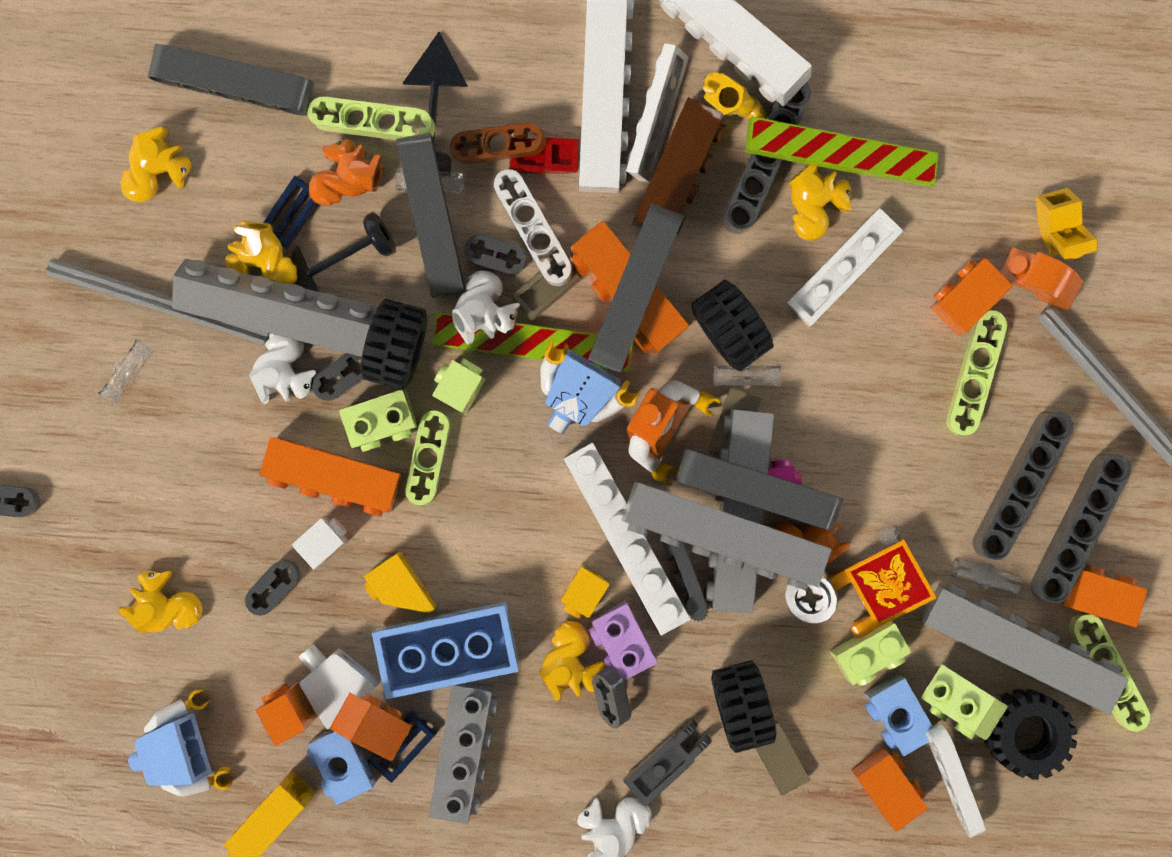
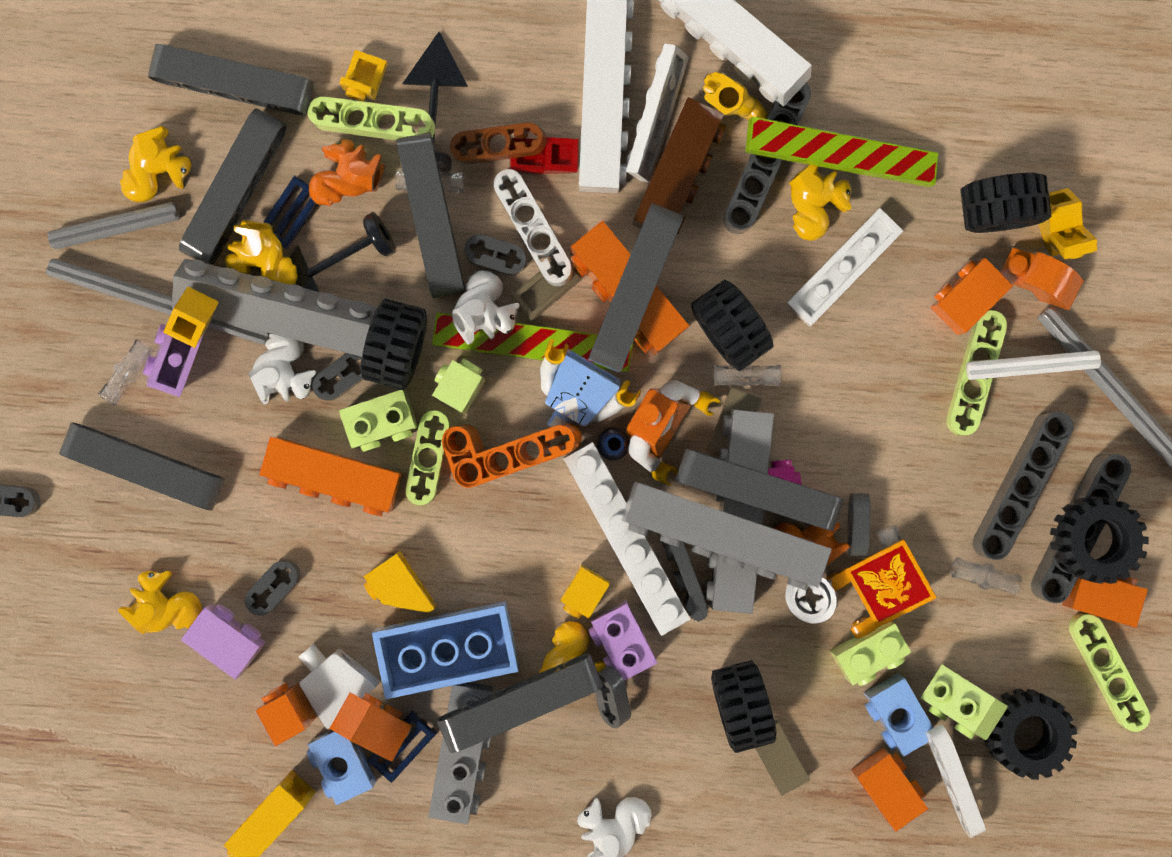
light blue torso [128,689,233,797] -> none
white brick [292,516,349,570] -> none
dark grey hinge [623,719,712,806] -> none
light grey brick [921,583,1129,715] -> none
none -> light grey axle [48,202,180,249]
none -> dark grey beam [59,422,224,511]
none -> lavender brick [142,324,204,397]
none -> yellow brick [163,286,219,348]
none -> dark grey beam [179,108,287,265]
none -> lavender brick [181,604,266,680]
none -> yellow bracket [339,50,388,102]
none -> dark grey beam [437,654,603,753]
none -> orange beam [442,423,582,488]
none -> dark blue cone [597,428,630,460]
none -> dark grey beam [847,493,870,557]
none -> black tyre [960,172,1052,233]
none -> white axle [966,351,1101,380]
none -> black tyre [1050,496,1149,584]

